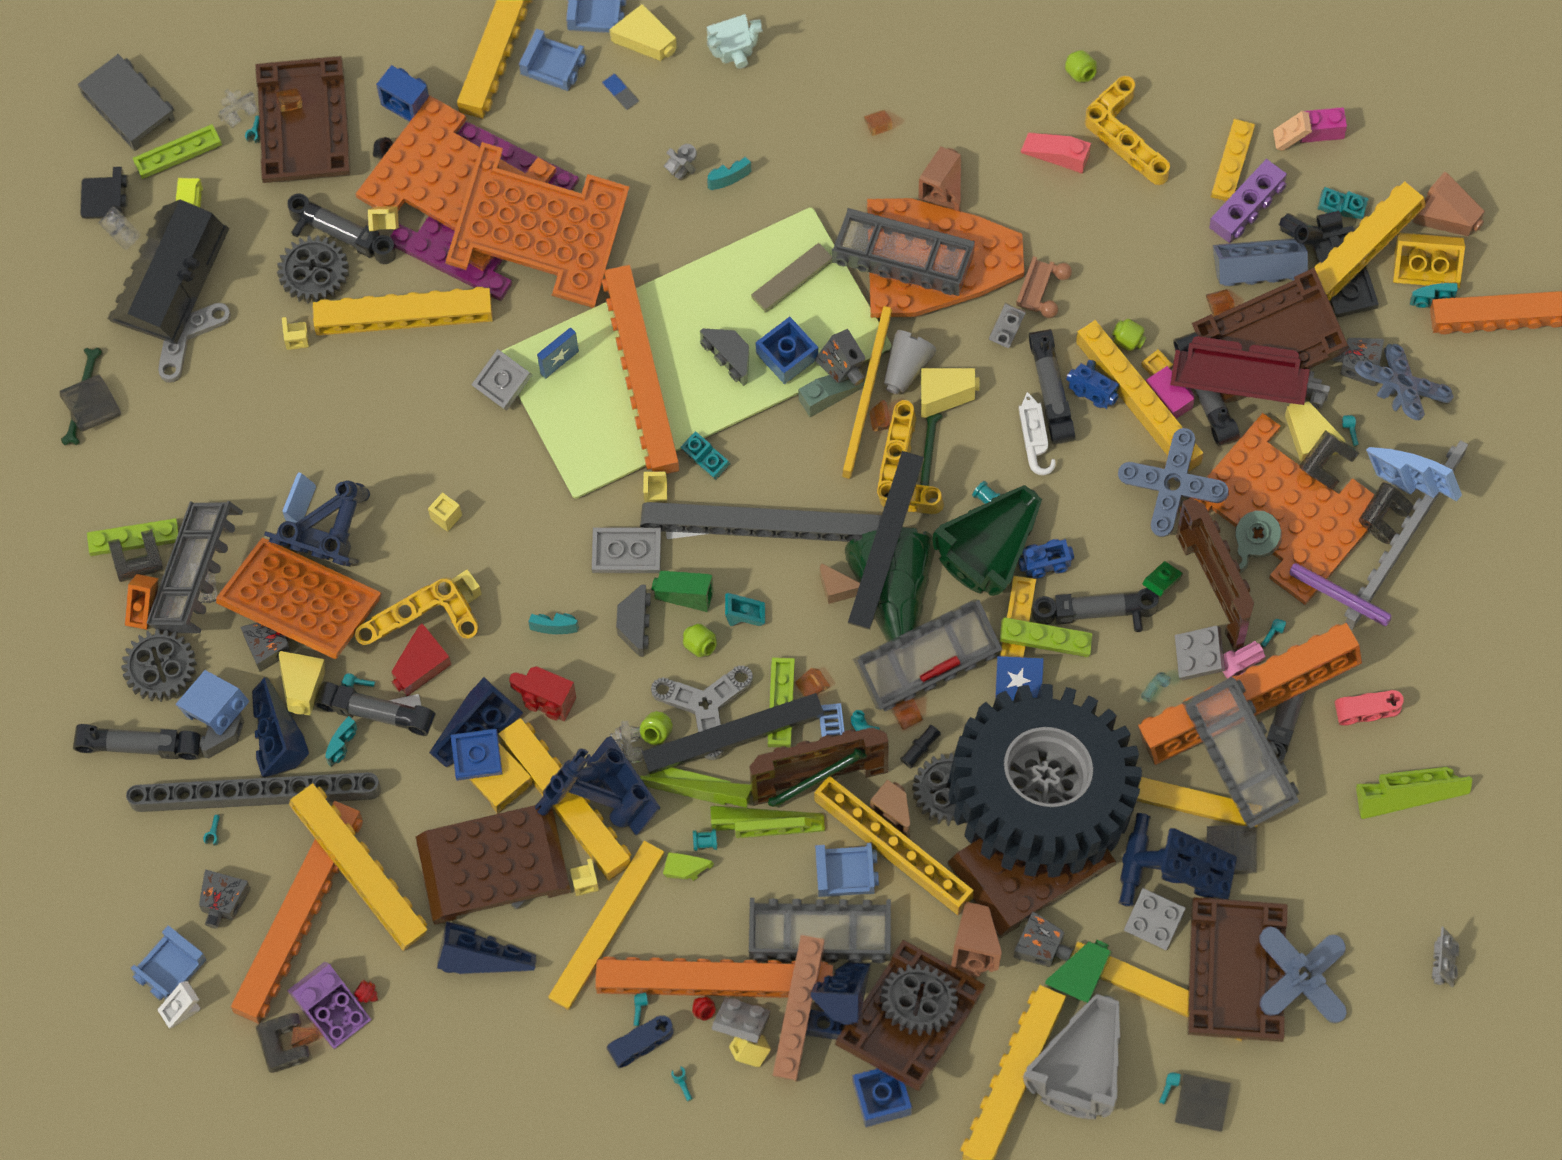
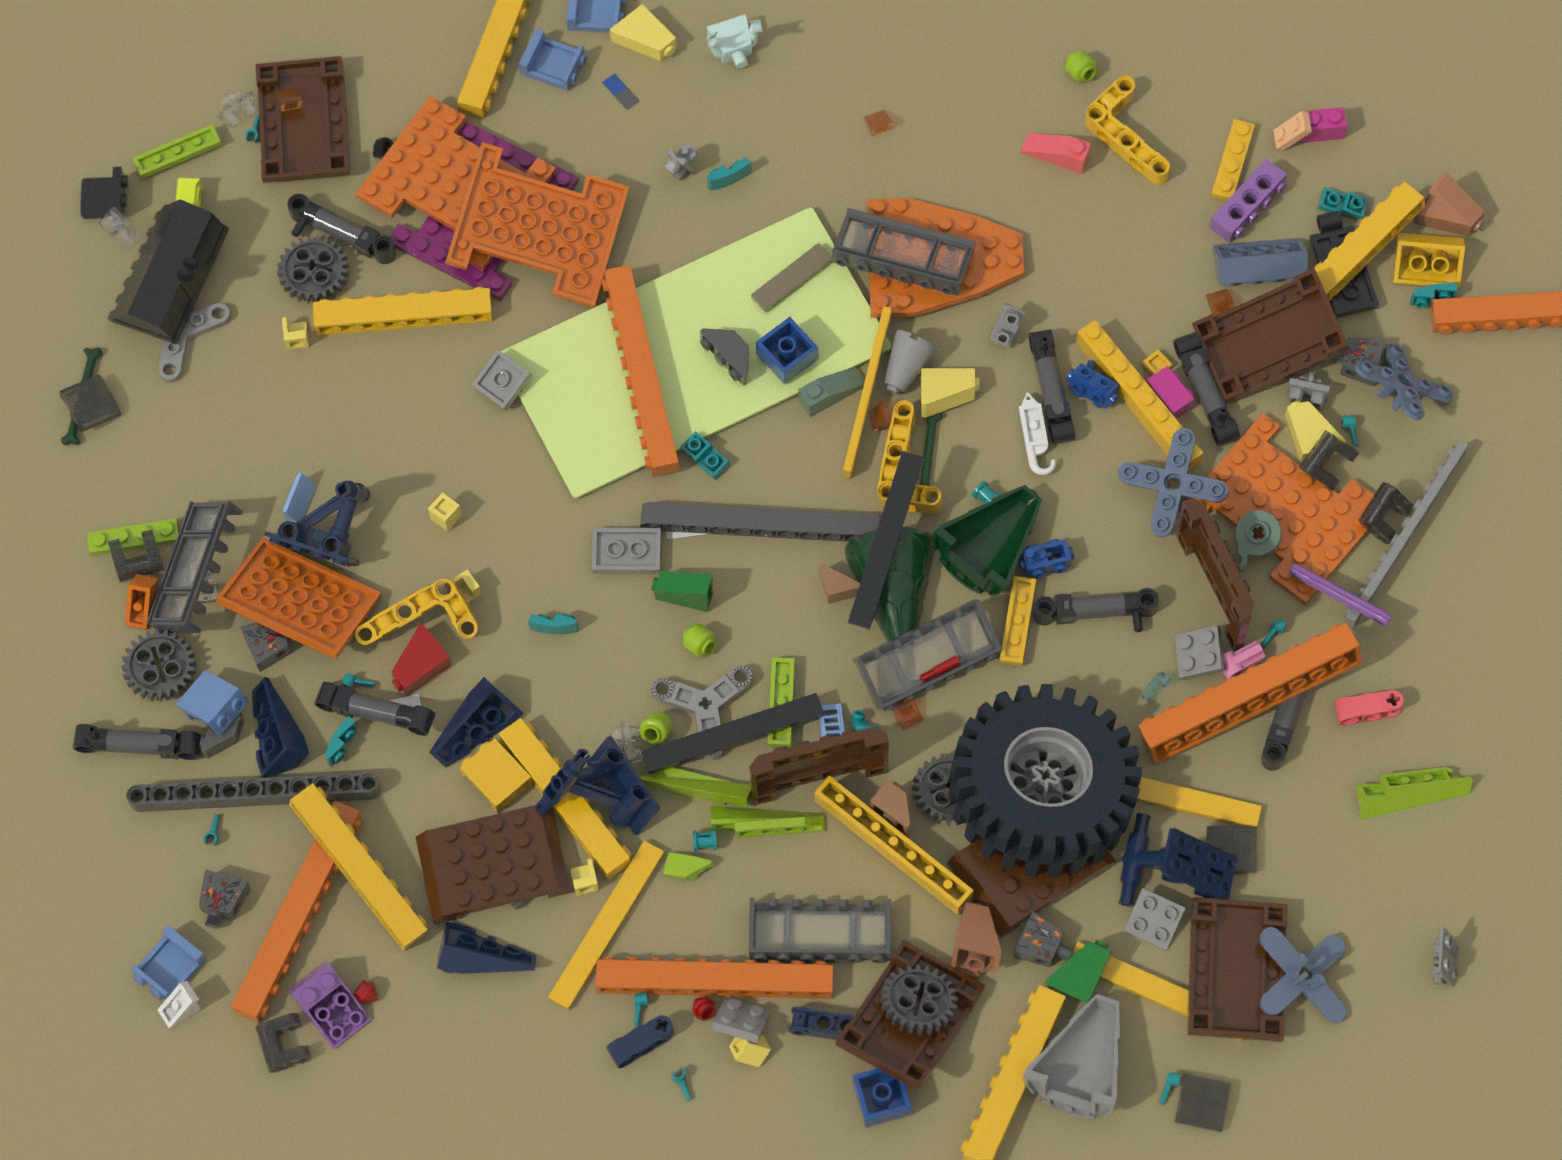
dark grey panel [78,54,175,151] -> none
light yellow slope [279,651,325,716] -> none
clear orange slope [291,1027,320,1050] -> none
light yellow panel [368,206,399,231] -> none
blue brick [376,65,429,122] -> none
blue tile [451,729,503,781] -> none
red hinge [509,666,577,722] -> none
tile [537,328,579,379] -> none
dark grey slope [616,585,651,657] -> none
light yellow panel [643,472,667,503] -> none
teal slope [725,593,765,626] -> none
dark green piece [767,748,867,808] -> none
nougat arch [773,935,826,1082] -> none
clear orange slope [795,668,830,697] -> none
dark blue wedge [810,962,871,1025] -> none
dark grey torso [815,329,865,386] -> none
medium blue panel [815,843,879,897] -> none
black pin [900,724,941,768] -> none
nougat slope [919,147,961,211] -> none
blue tile [995,656,1044,701] -> none
lime plate [999,617,1092,657] -> none
nougat gear [1016,256,1072,318] -> none
lime head [1111,318,1146,352] -> none
green plate [1142,561,1183,597] -> none
dark red slope [1170,336,1311,405] -> none
clear window [1182,676,1300,828] -> none
black piece [1278,213,1323,246] -> none
light blue slope [1366,447,1462,502] -> none

